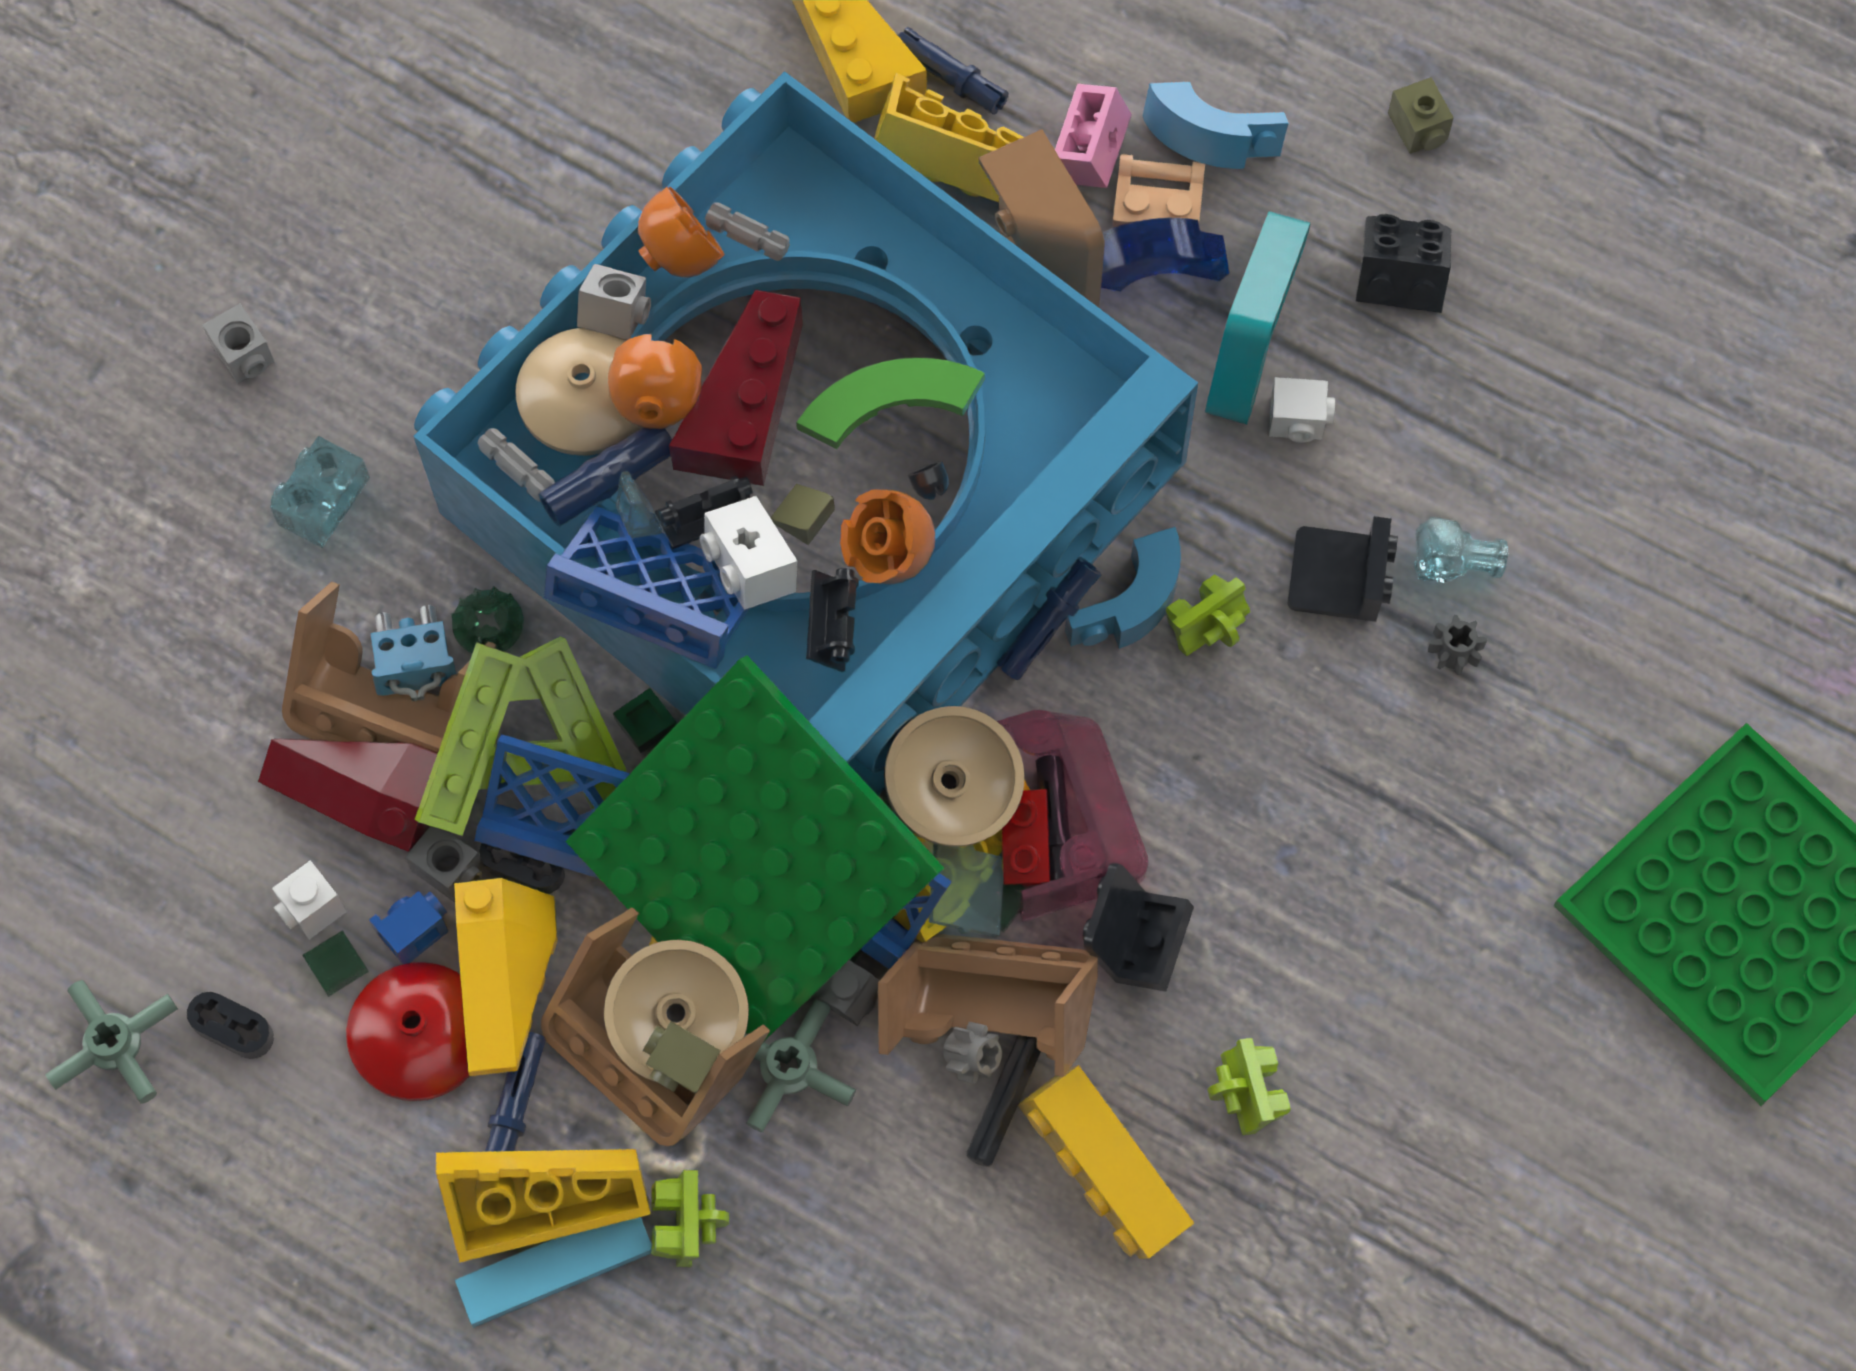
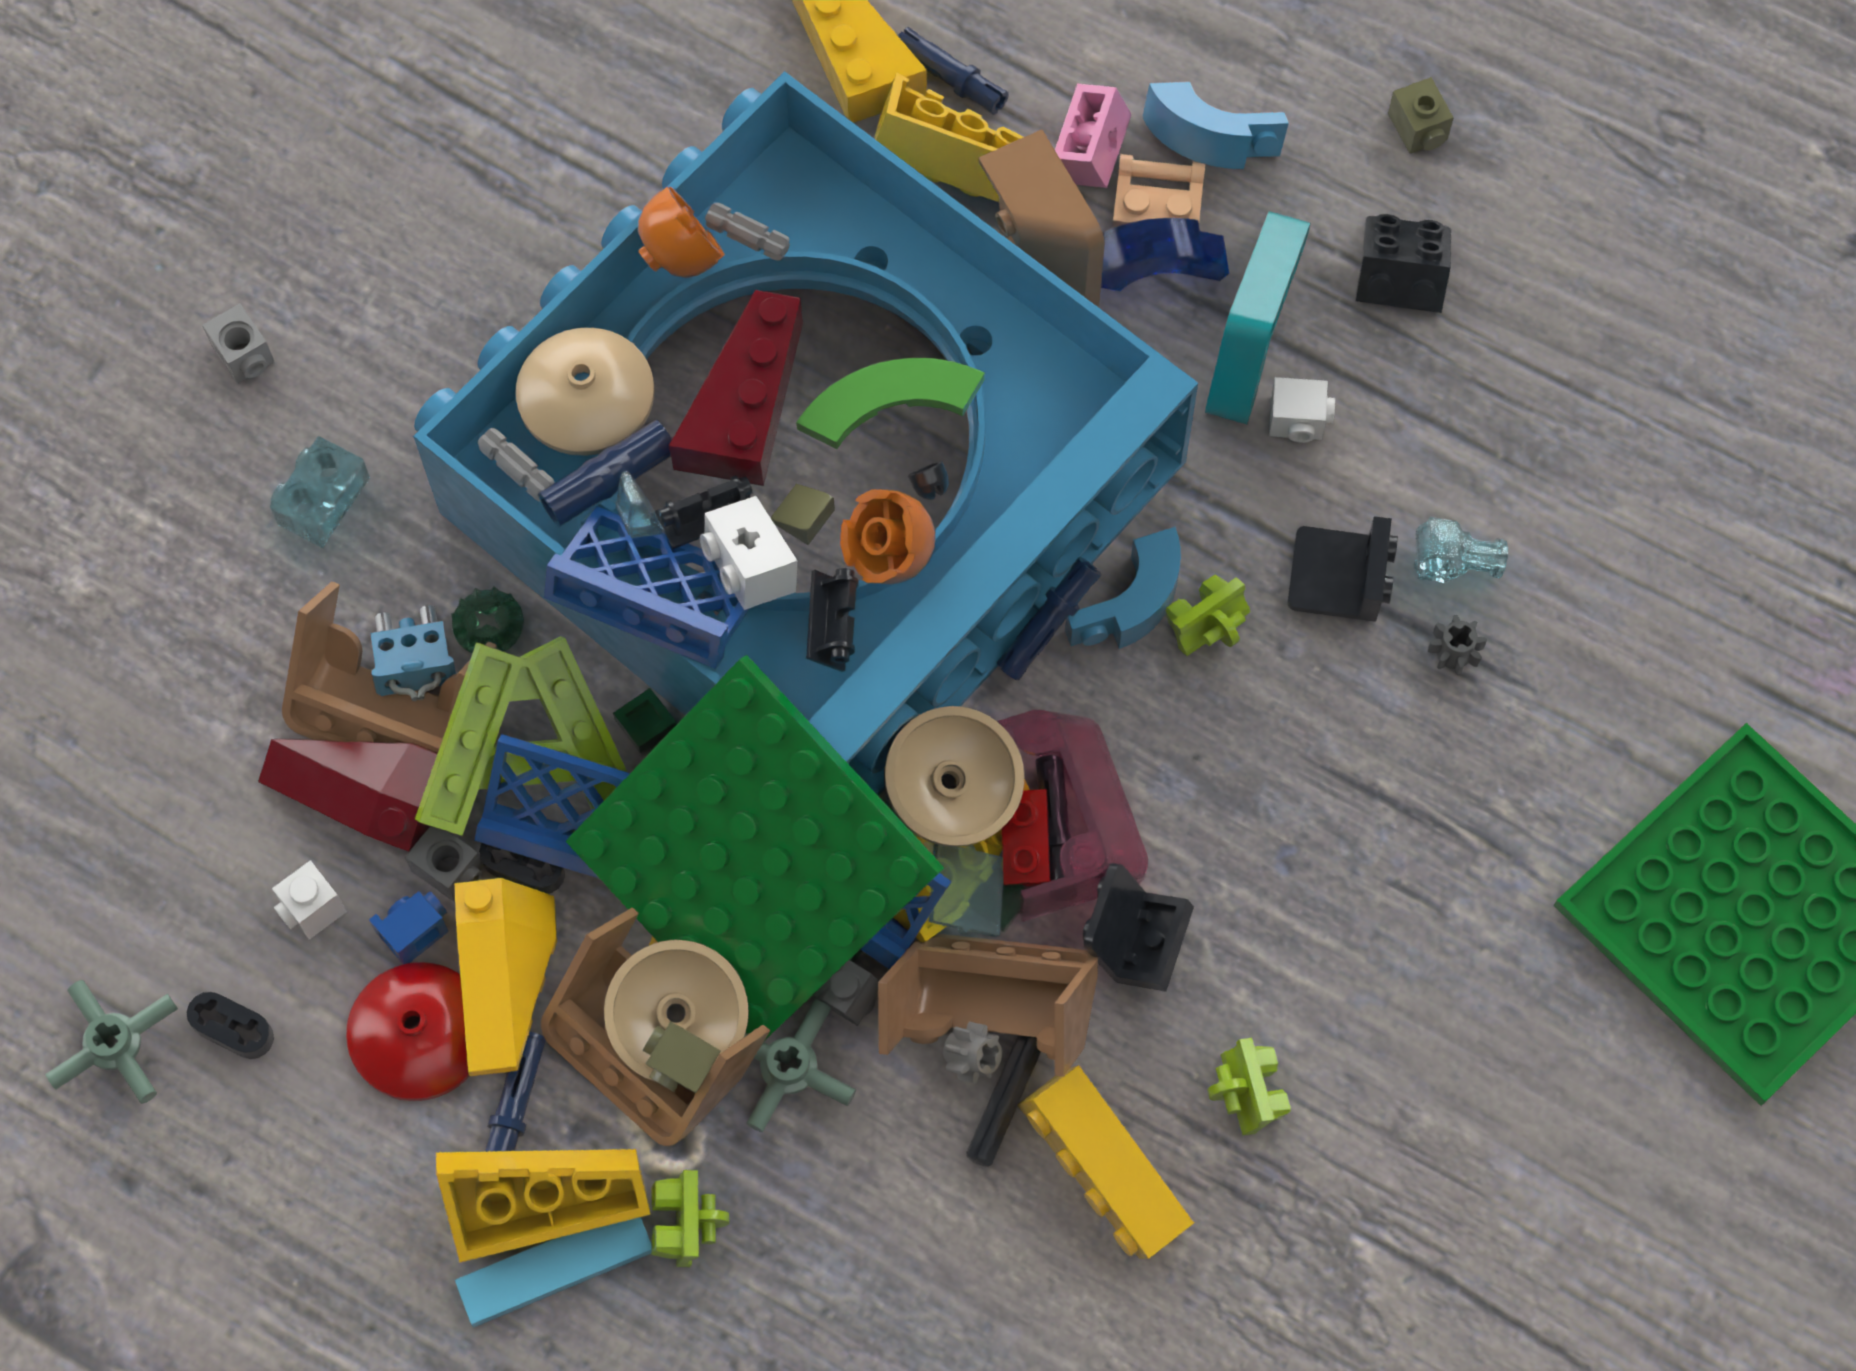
clear green tile [302,930,369,997] -> none
light grey brick [577,264,651,340] -> none
orange cylinder [608,334,702,429] -> none

